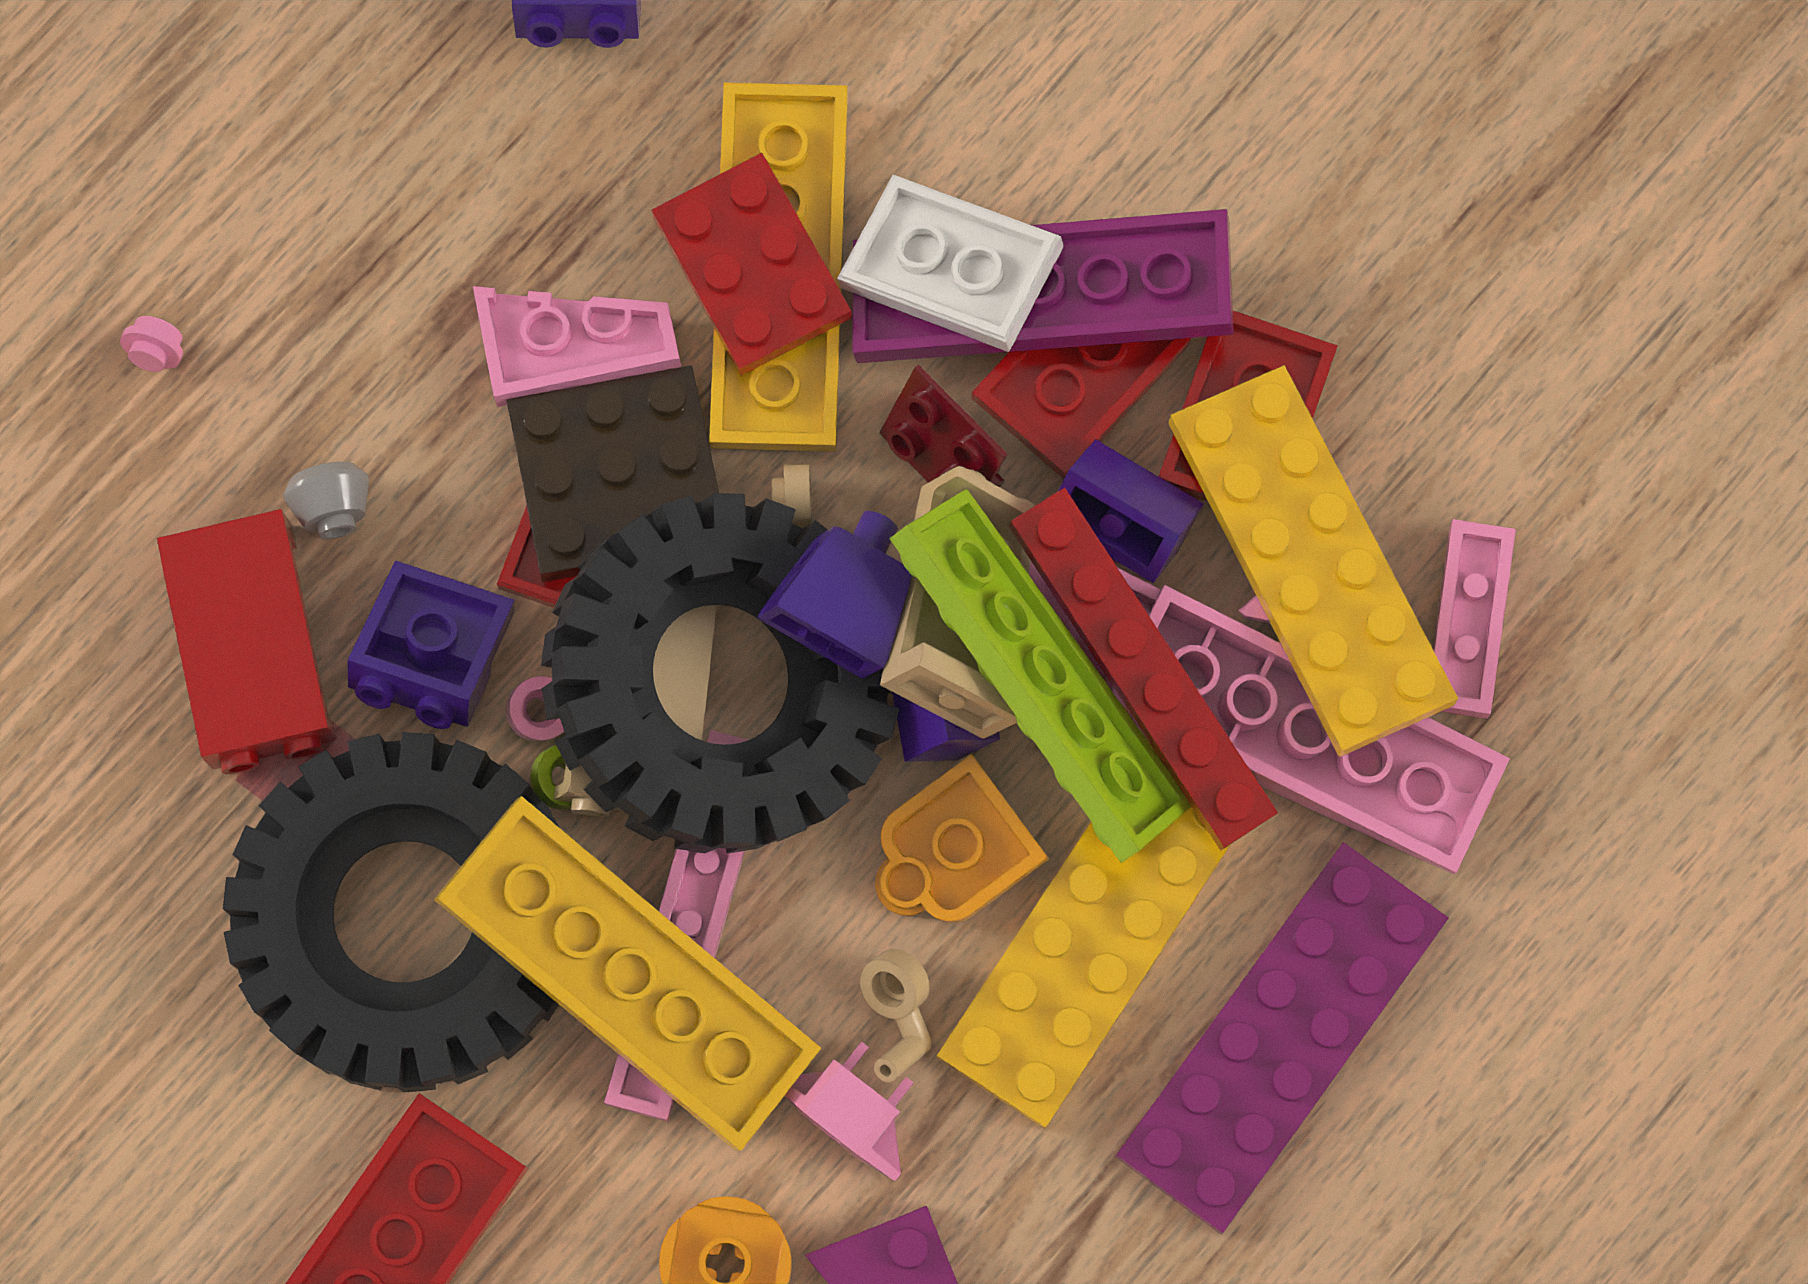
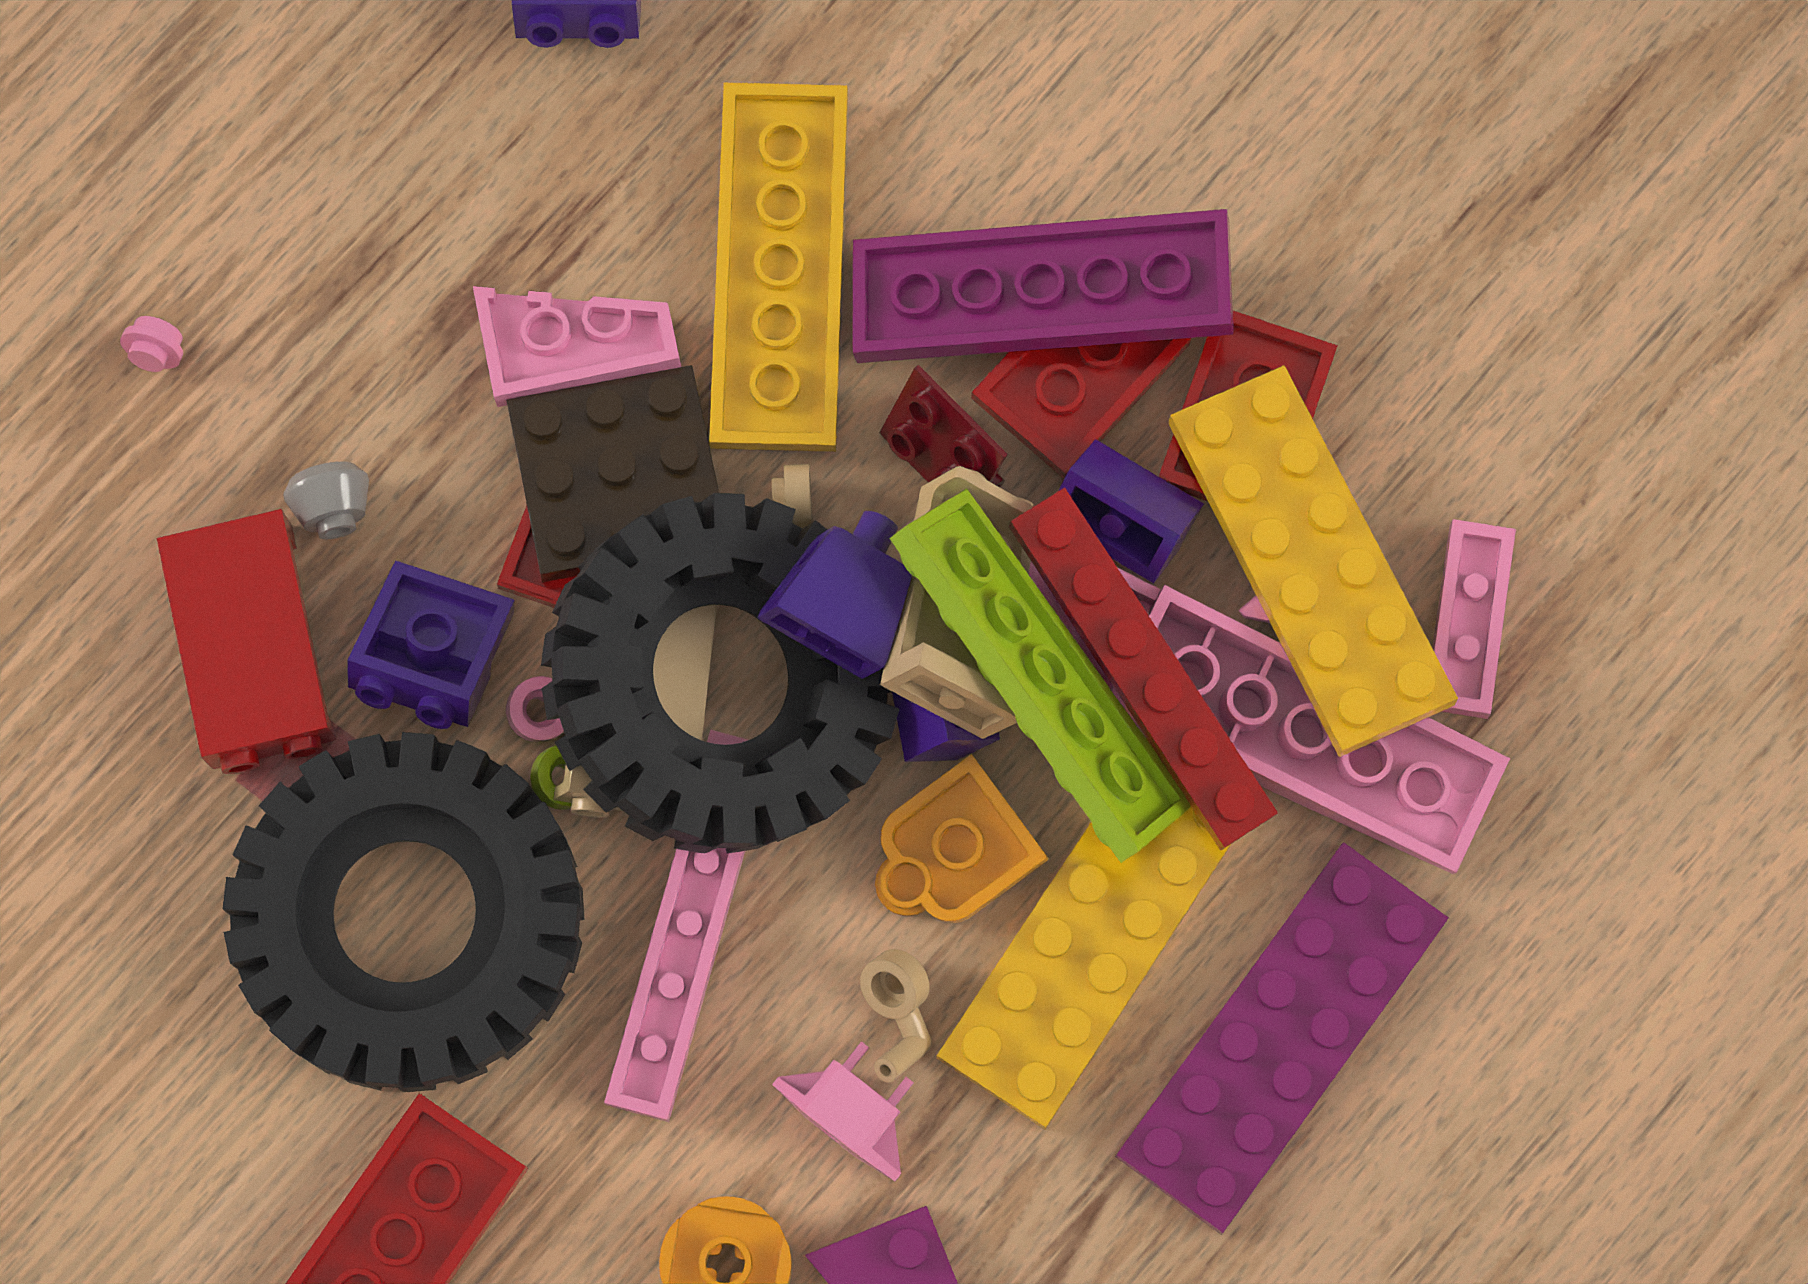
yellow plate [434,796,821,1151] -> none
red plate [651,153,852,376] -> none
white tile [837,175,1064,352] -> none

